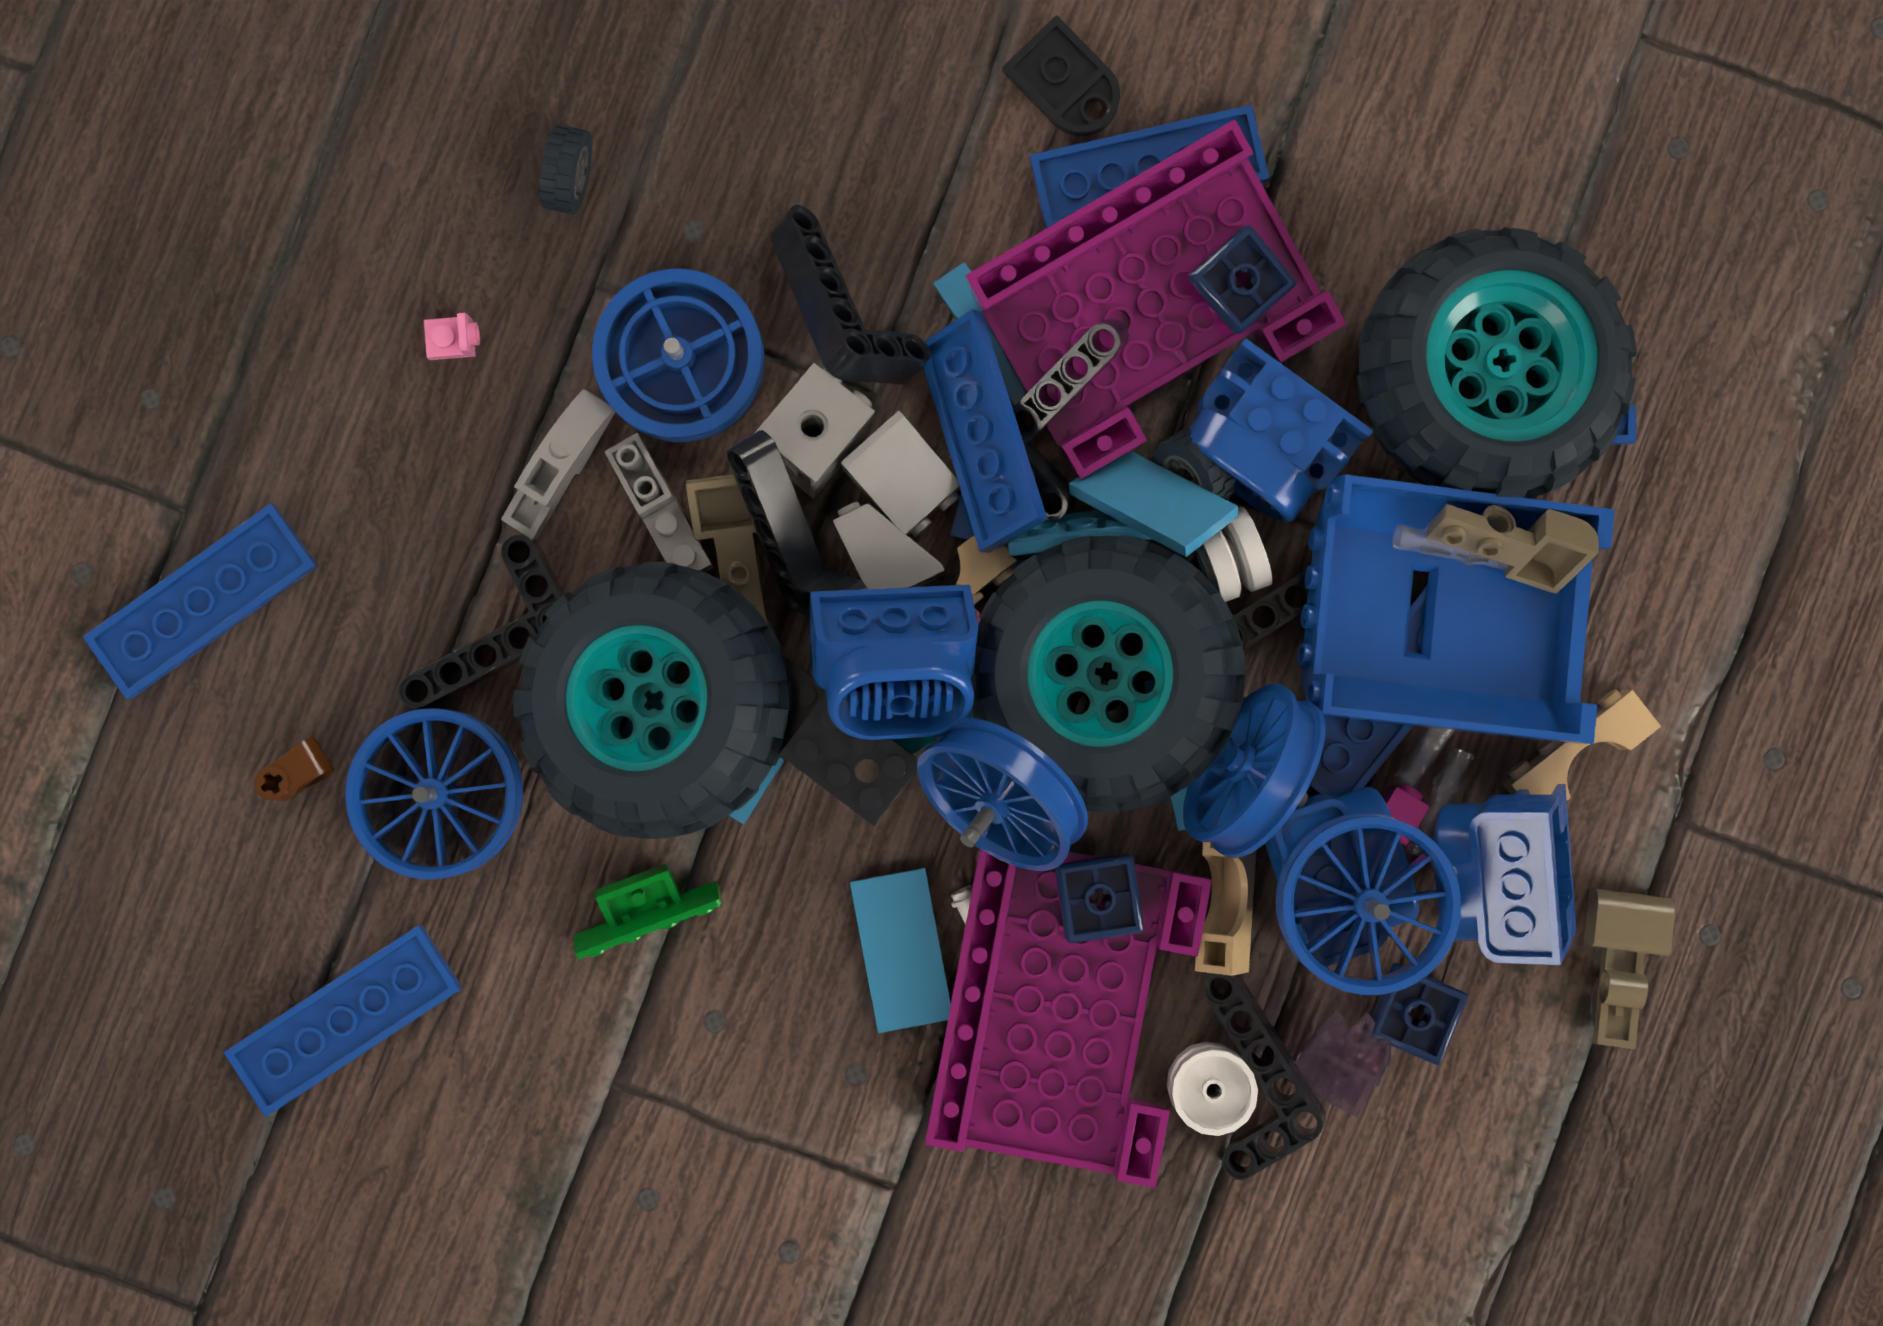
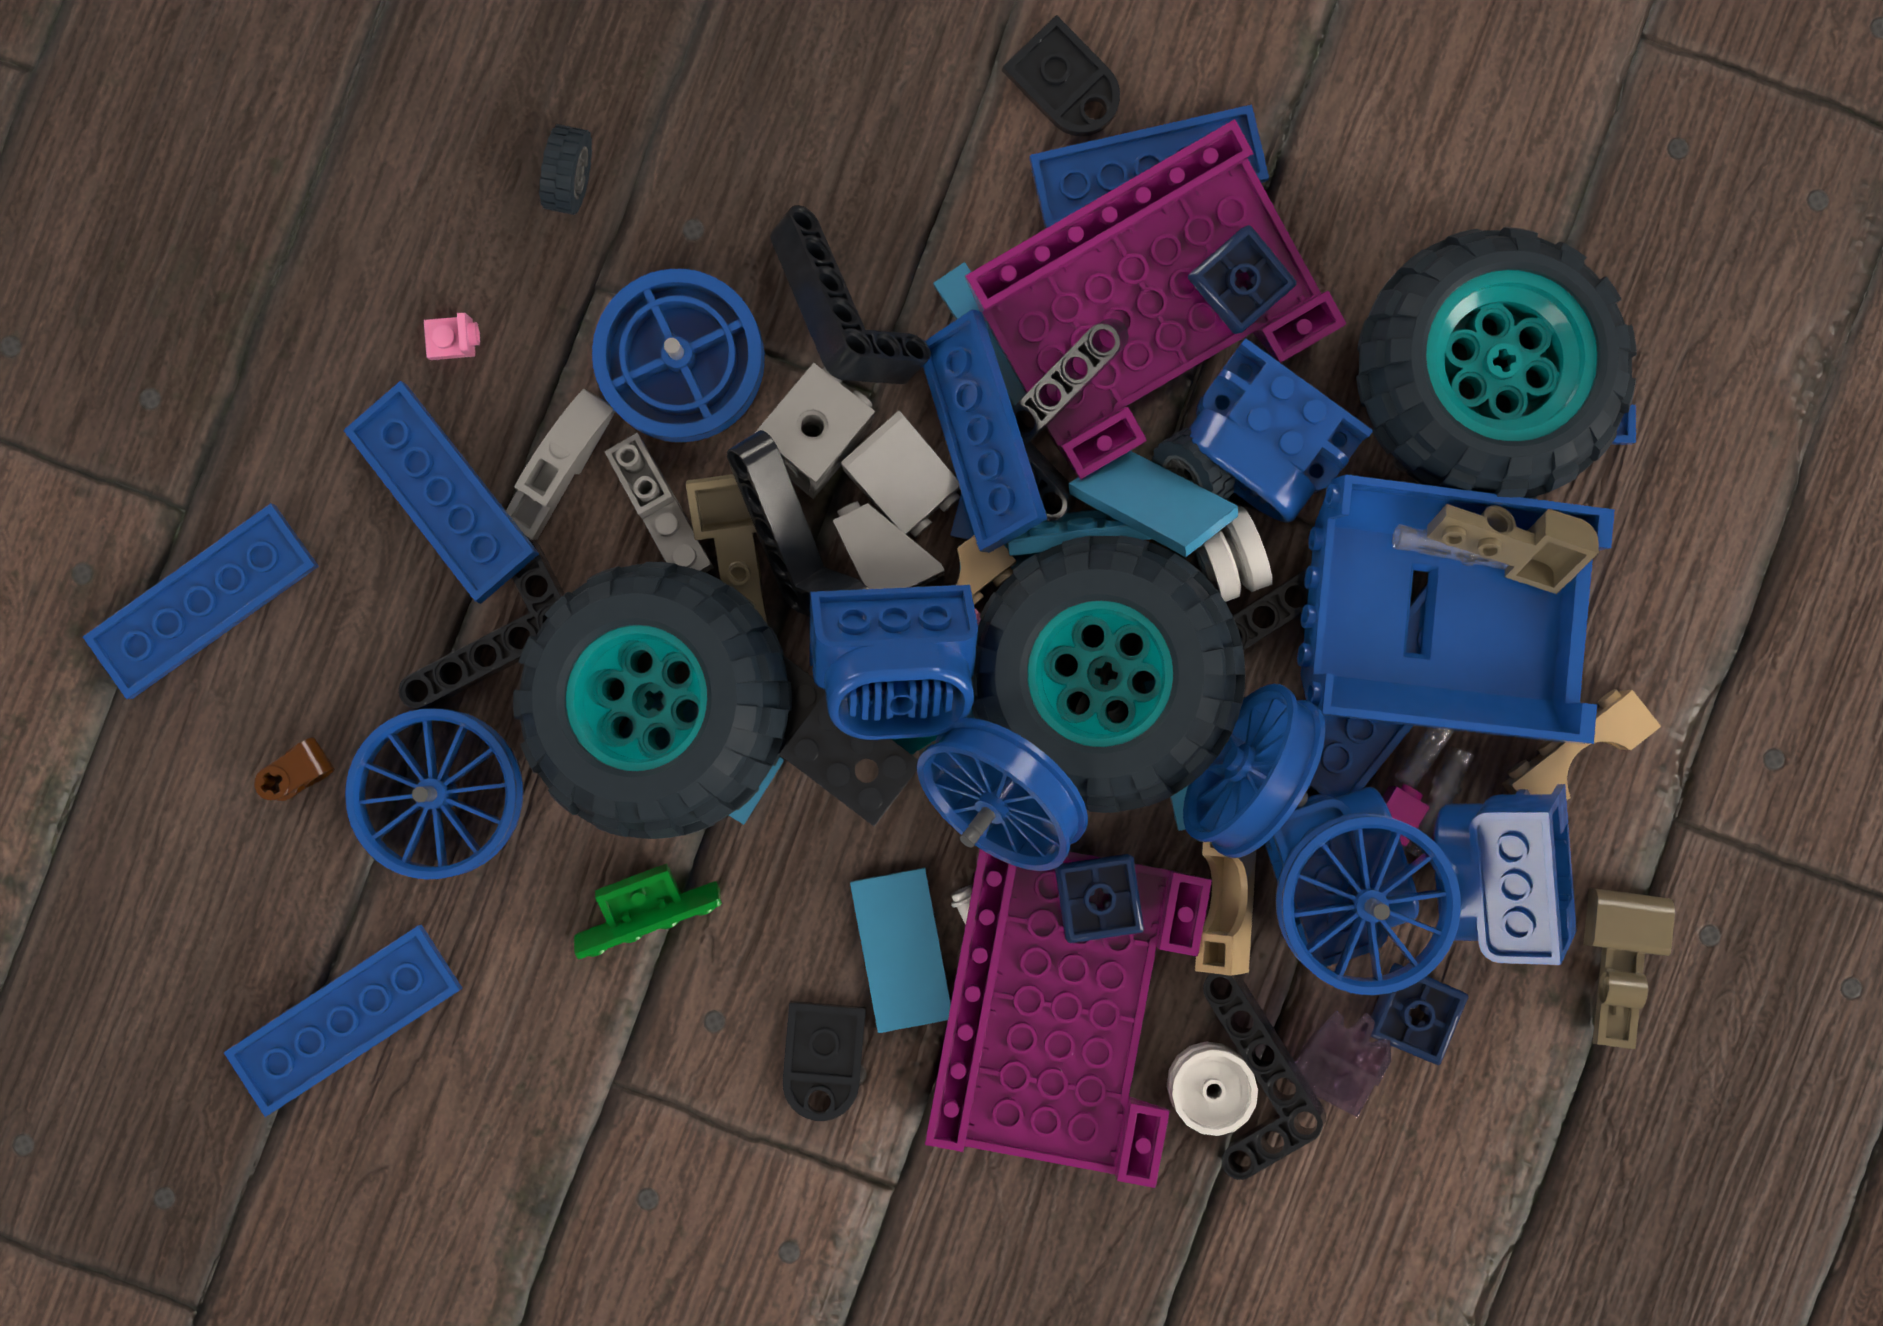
none -> blue plate [343,381,539,604]
none -> black tile [783,1001,866,1121]

